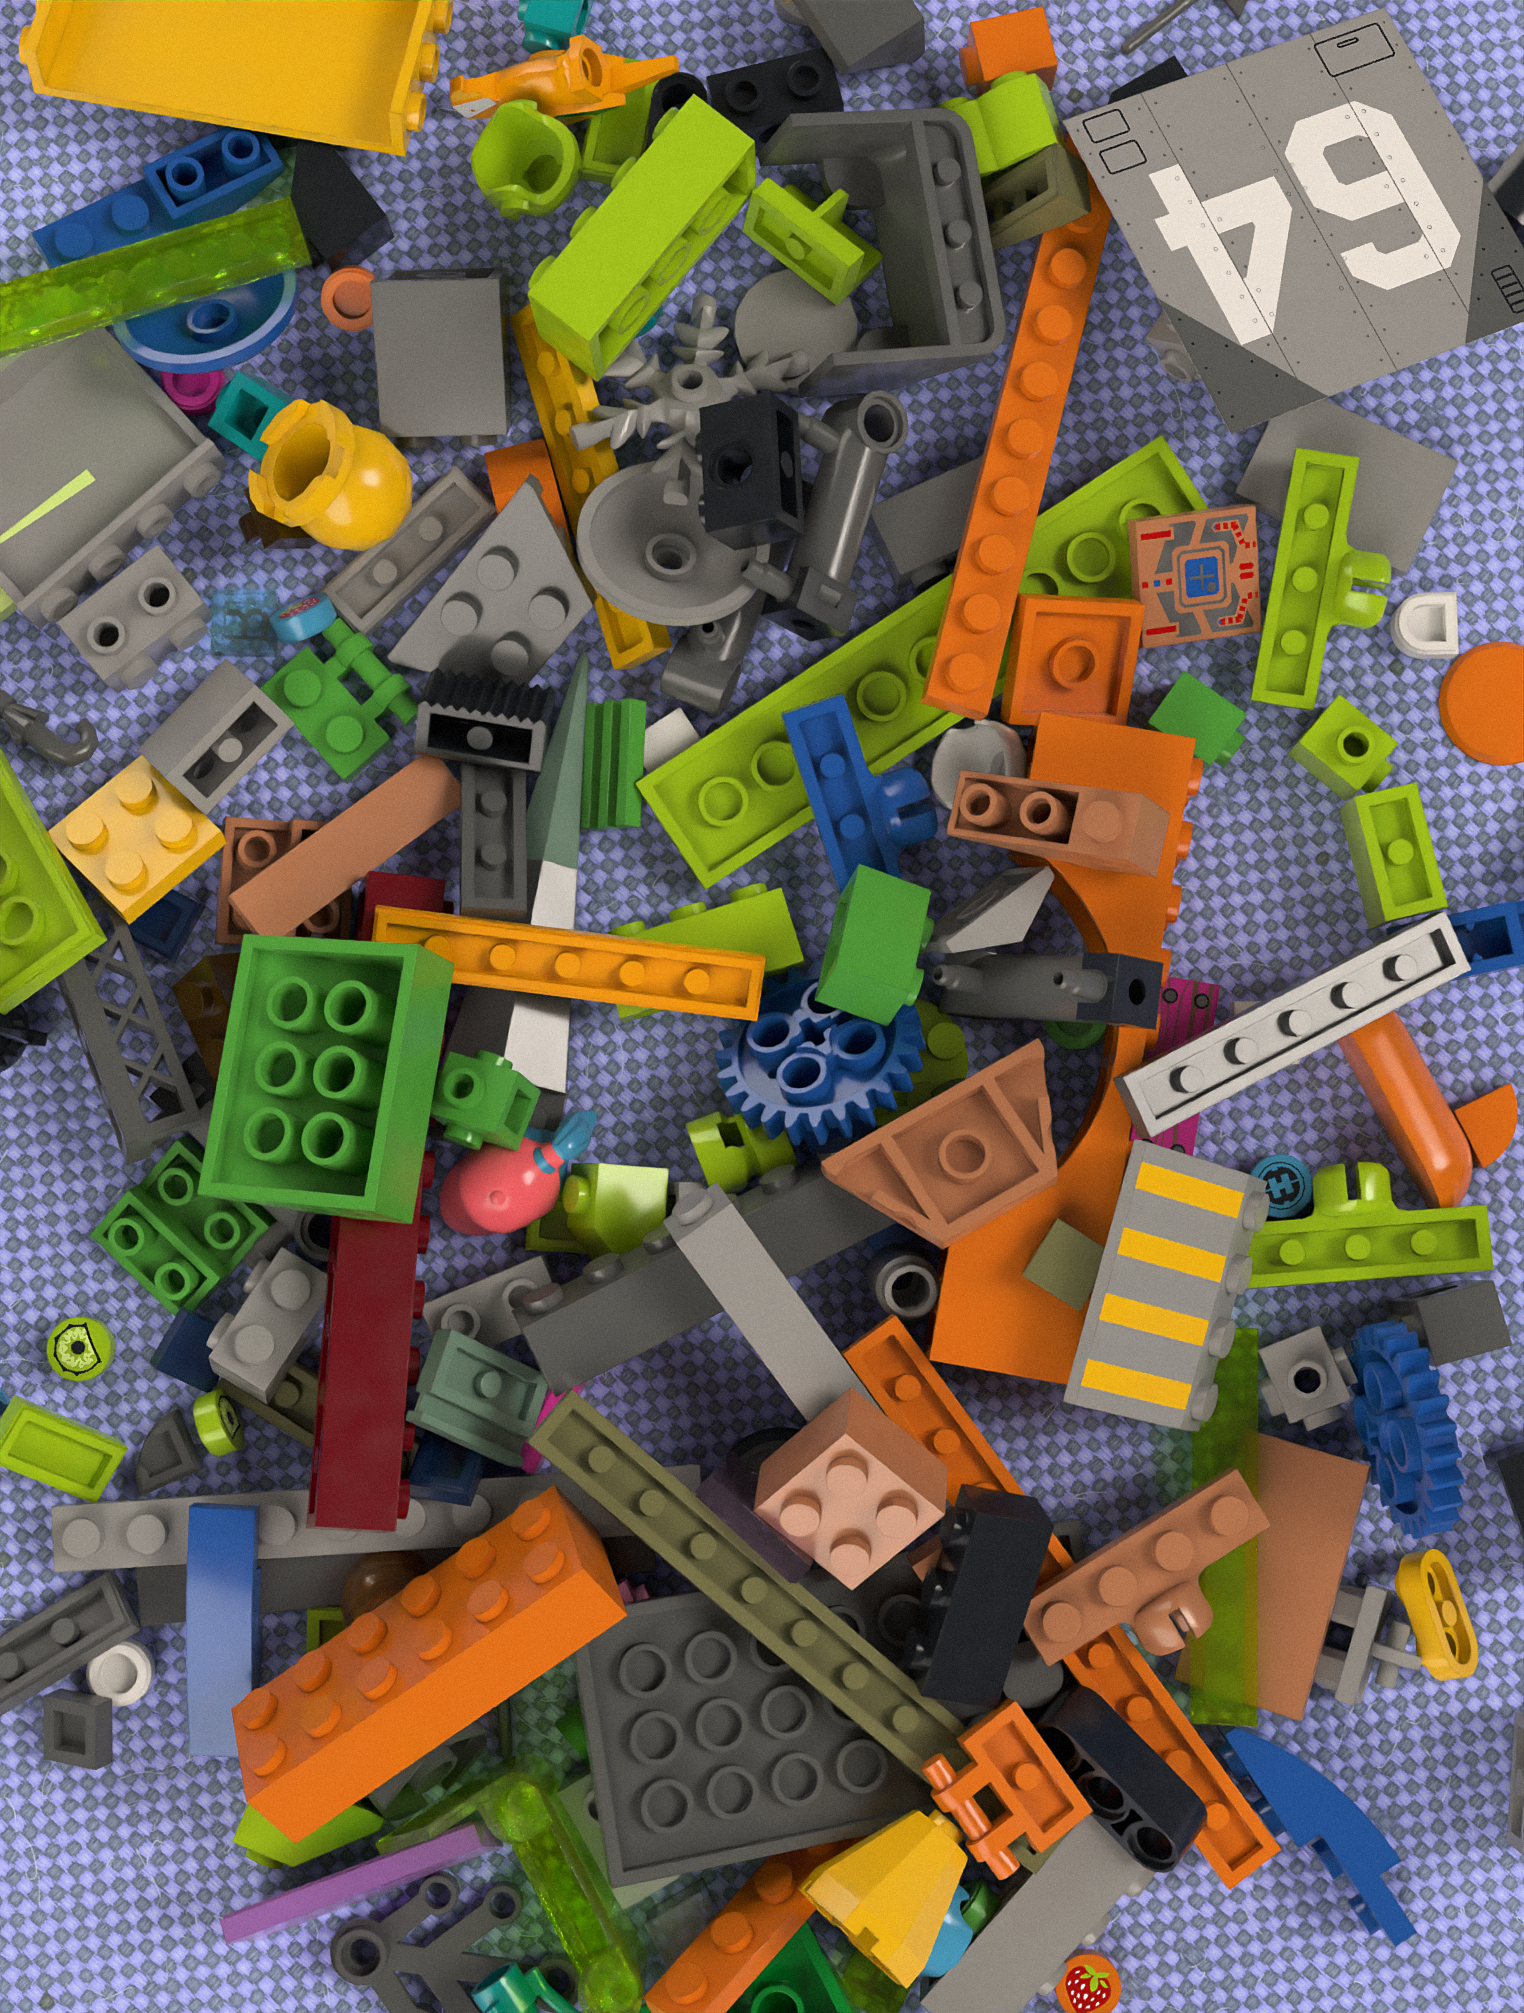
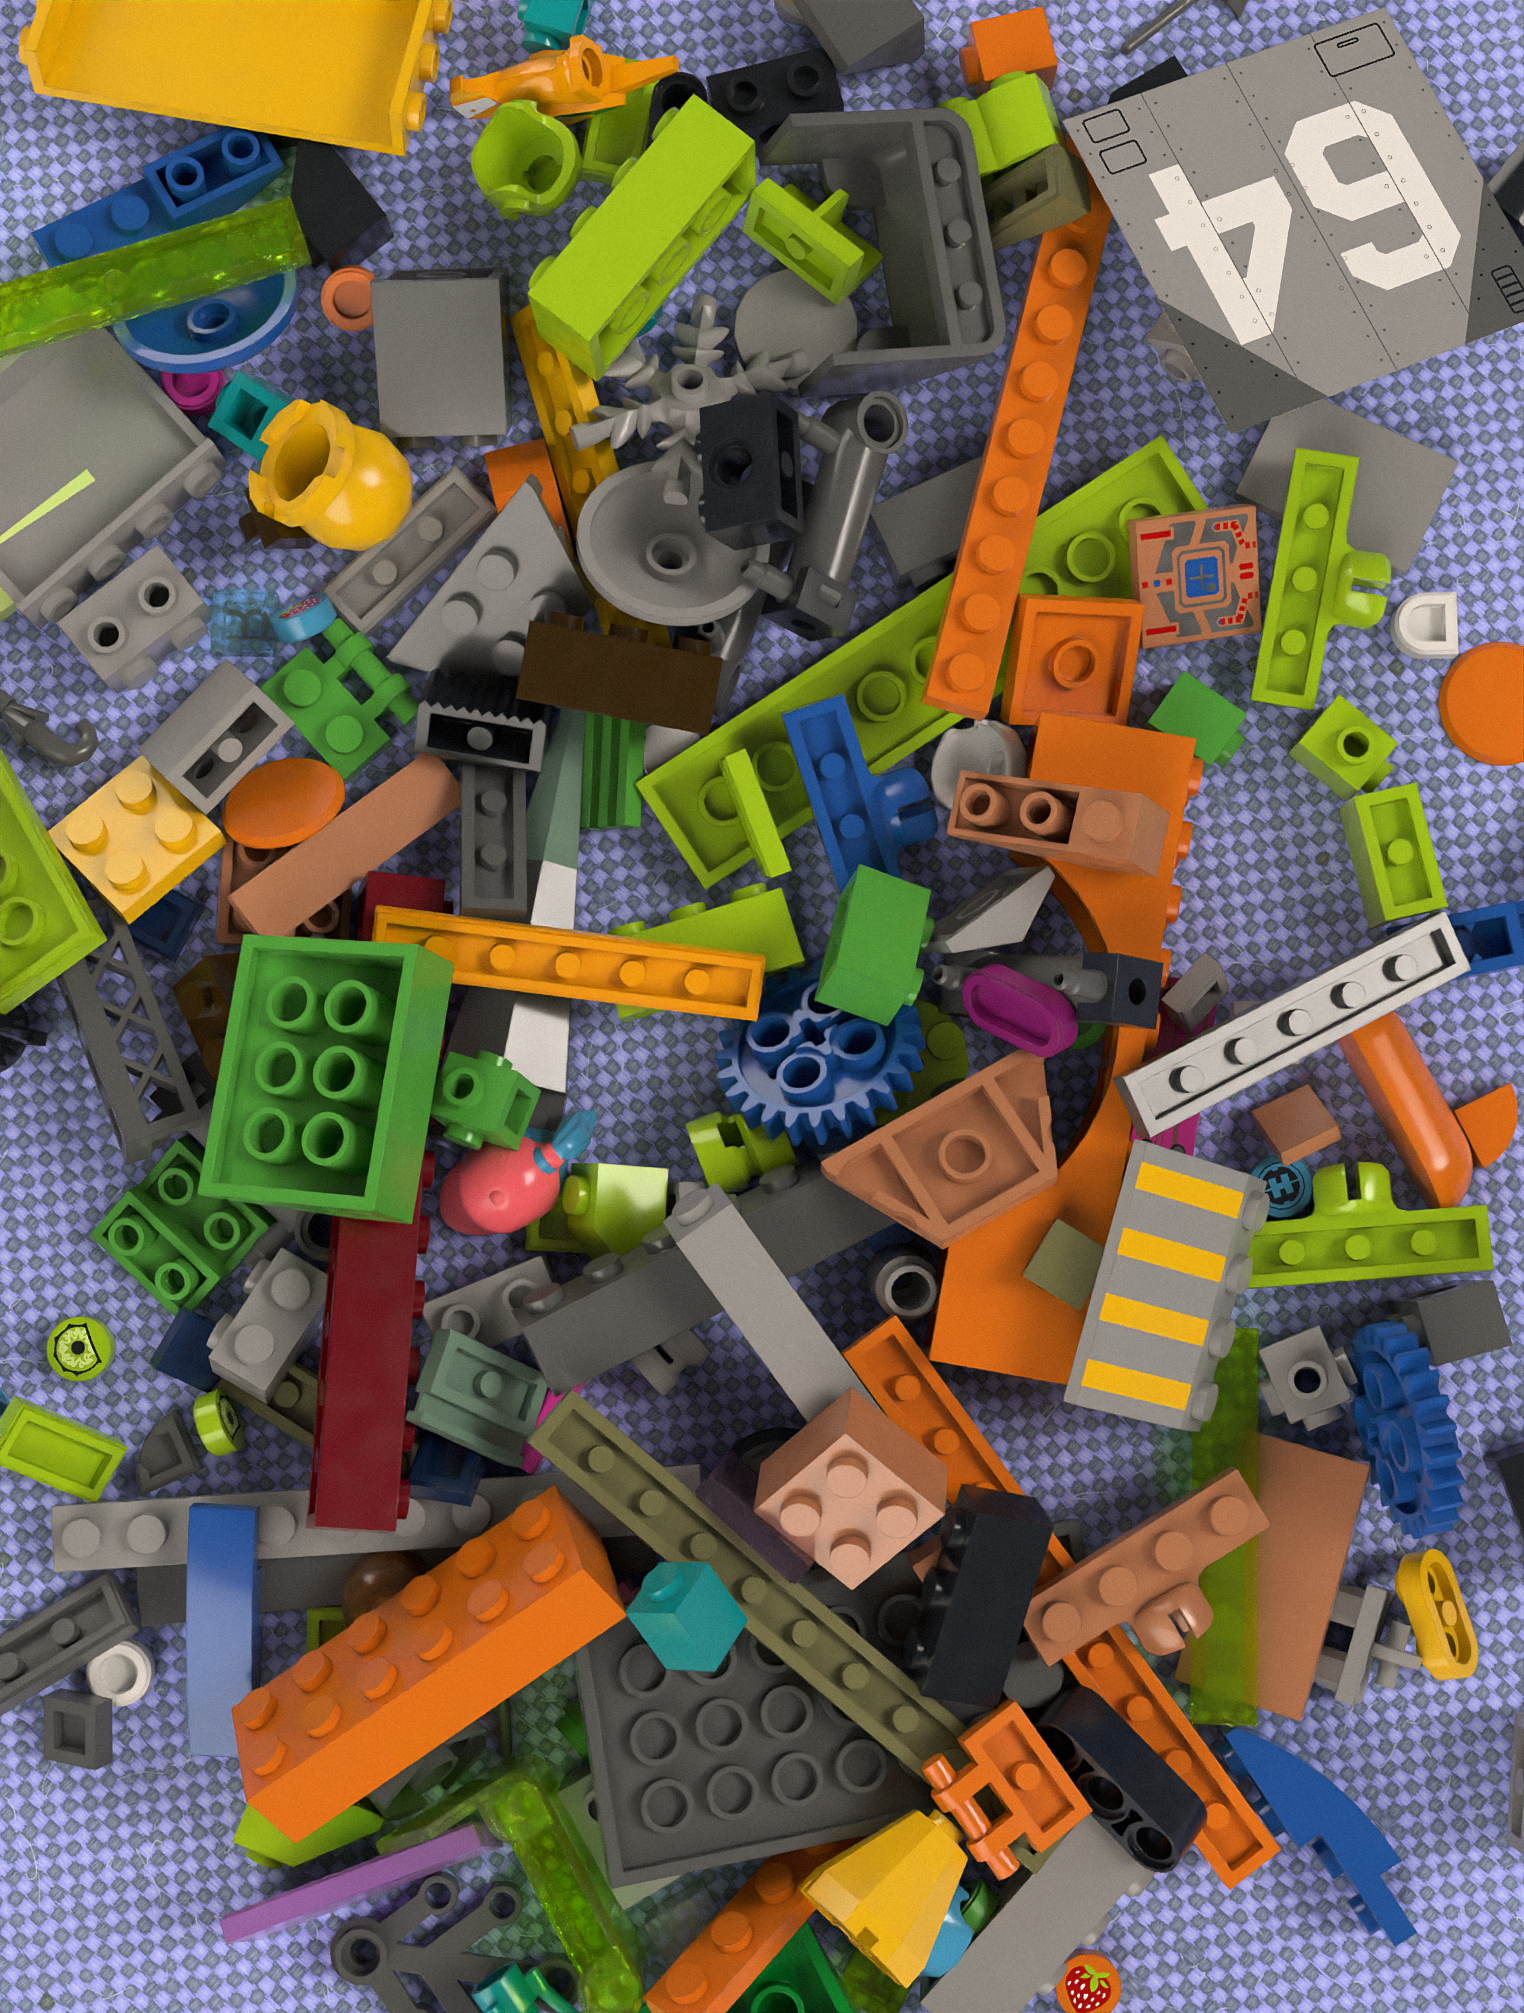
none -> orange piece [221,758,345,849]
none -> dark brown brick [516,610,723,736]
none -> teal brick [625,1562,748,1672]
none -> light grey wheel [629,1328,712,1396]
none -> lime tile [718,749,792,878]
none -> magenta tile [962,964,1078,1058]
none -> light grey tile [1161,952,1229,1033]
none -> nougat tile [1251,1084,1341,1167]

